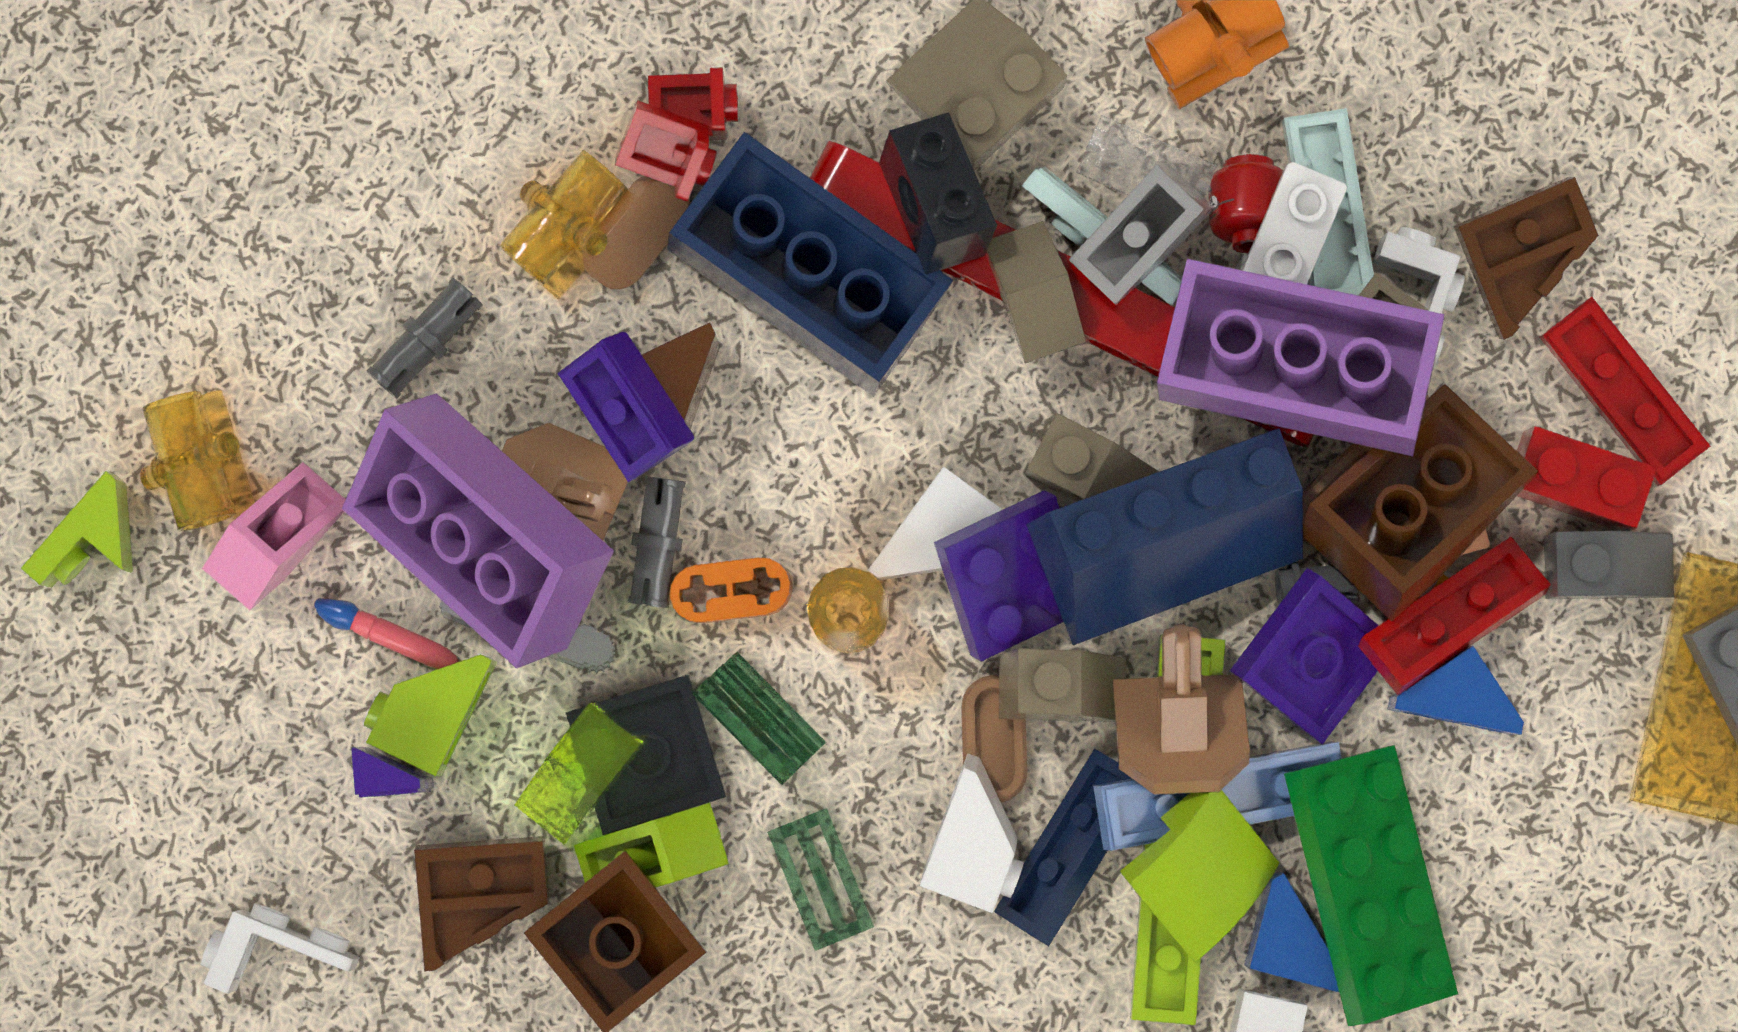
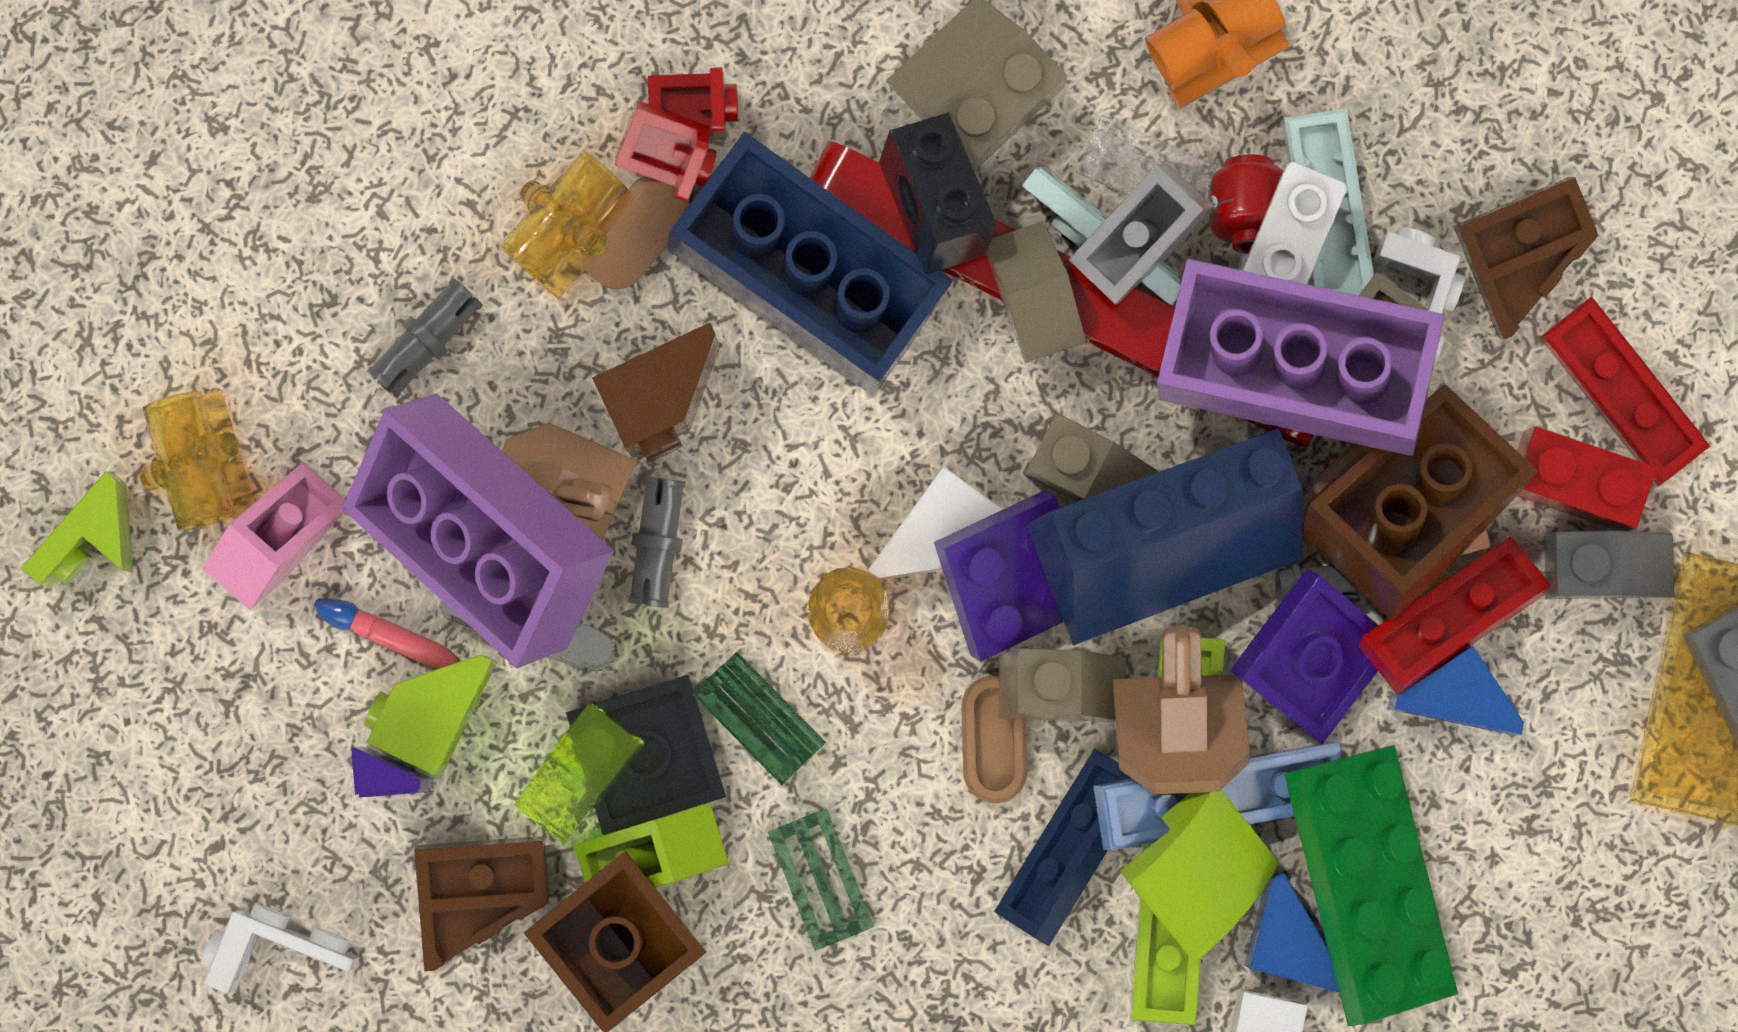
dark purple slope [557,331,694,483] -> none
orange beam [670,557,793,623] -> none
white slope [920,754,1024,913] -> none

